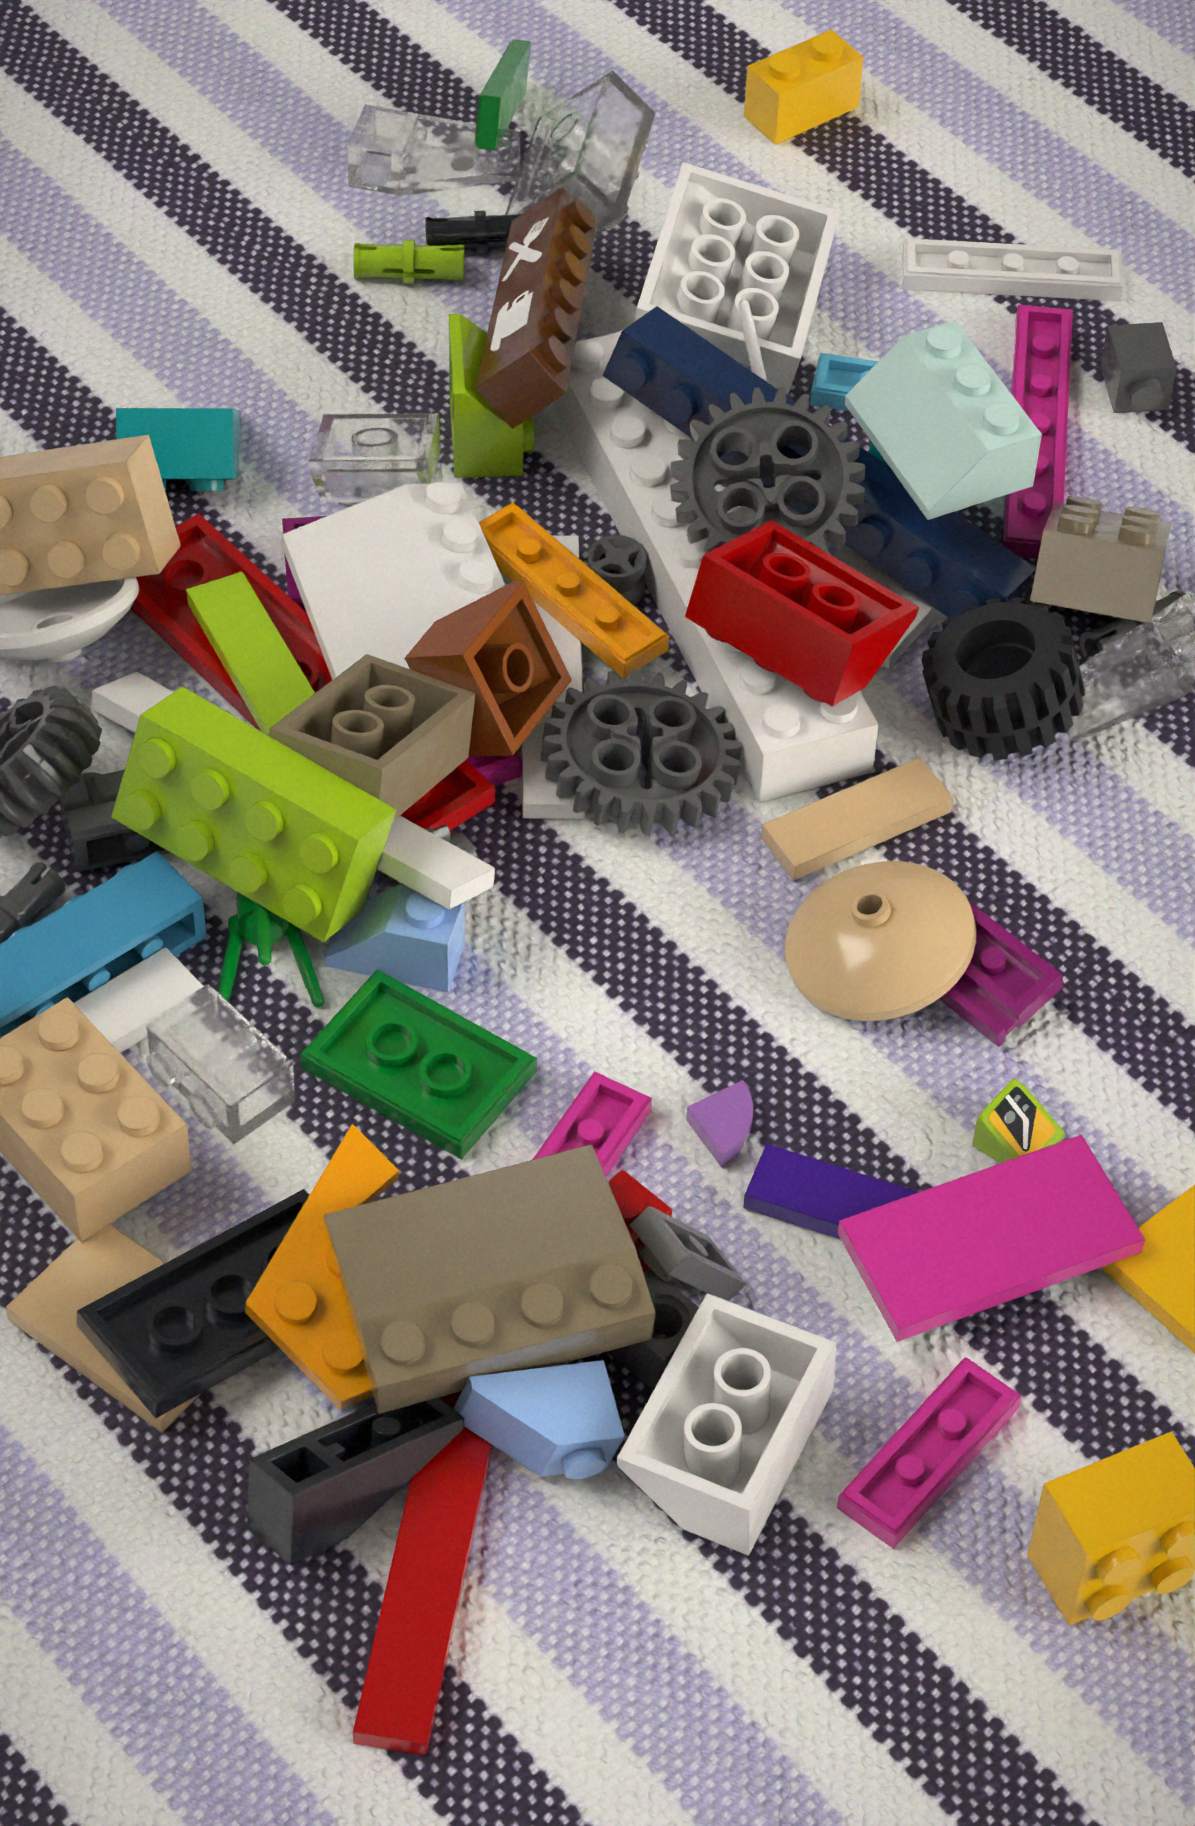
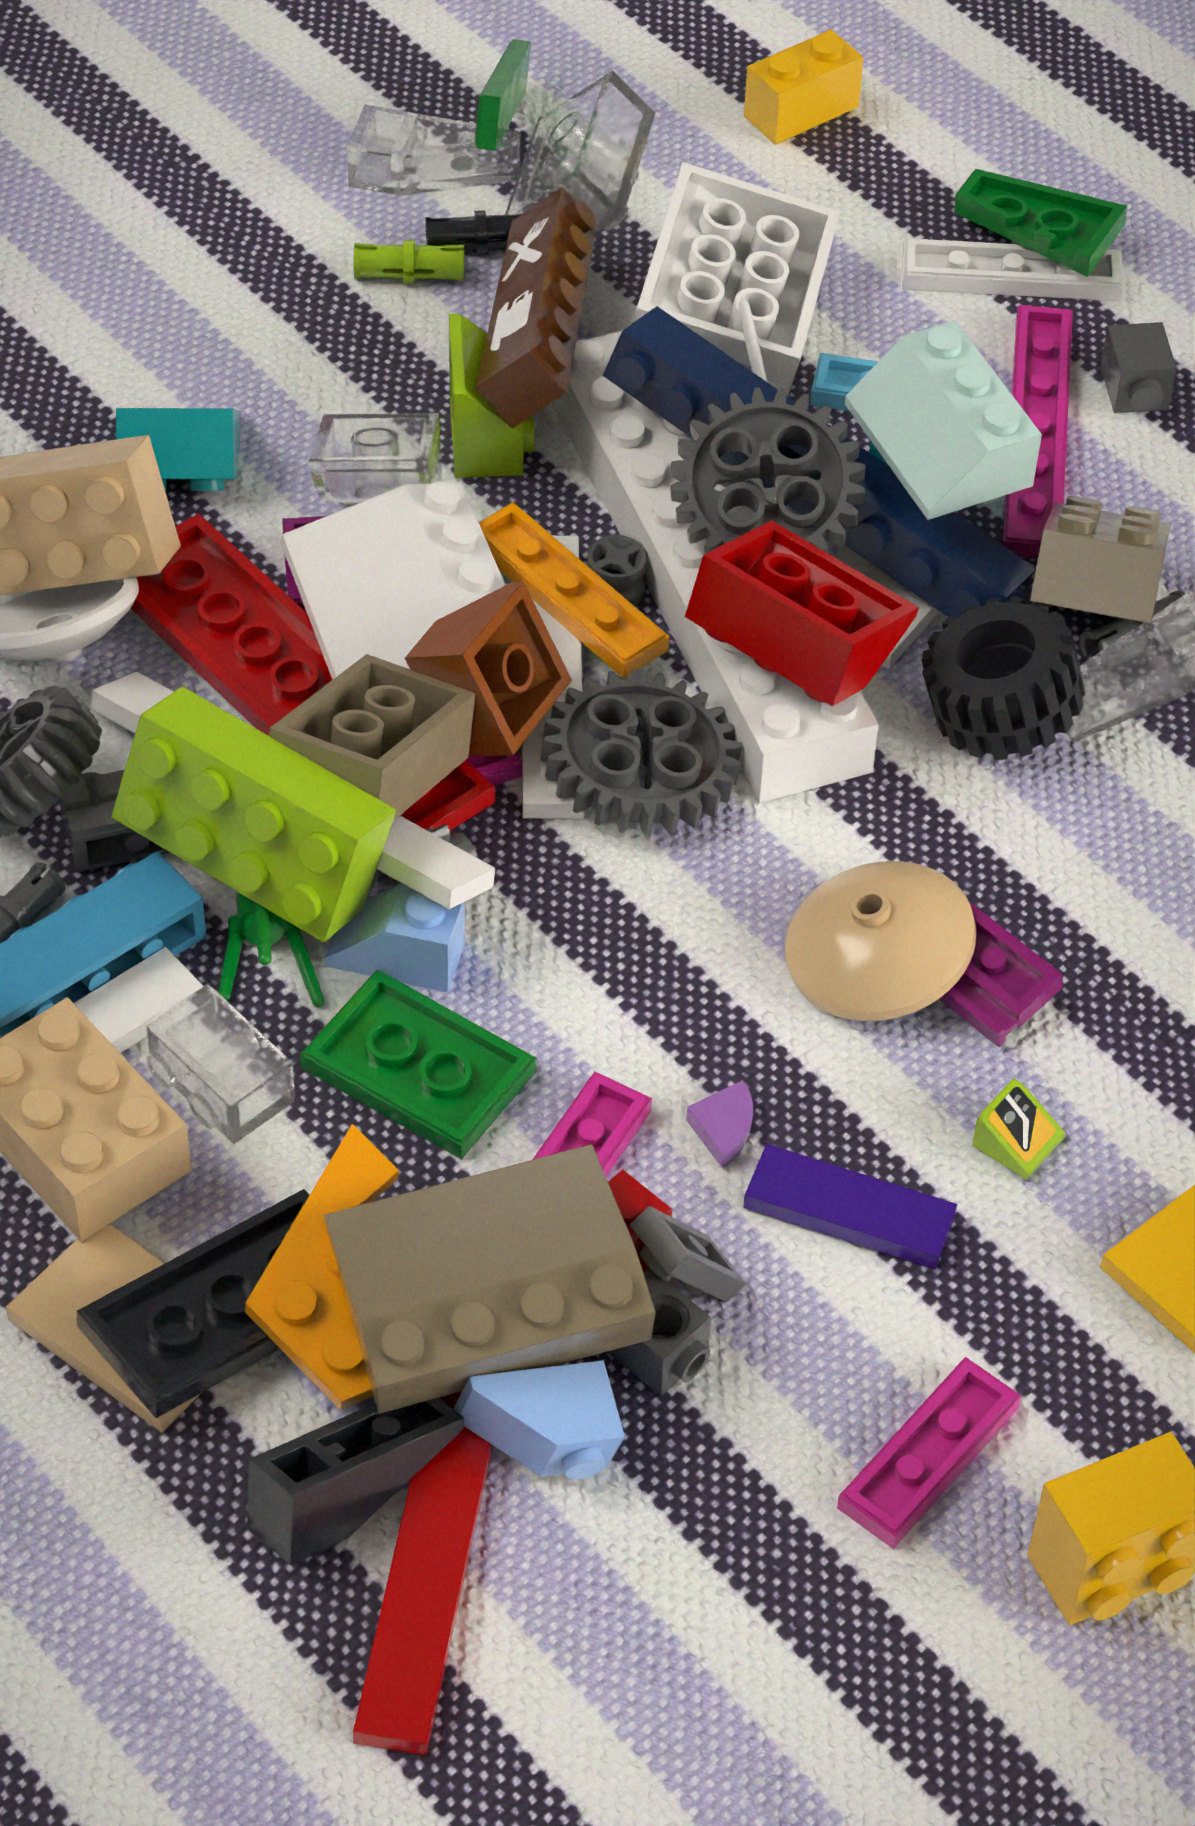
lime tile [186,572,315,736] -> none
white slope [617,1293,836,1556] -> none
tan tile [761,757,953,881] -> none
dark pink tile [838,1134,1145,1342] -> none
none -> green wing [954,168,1127,277]

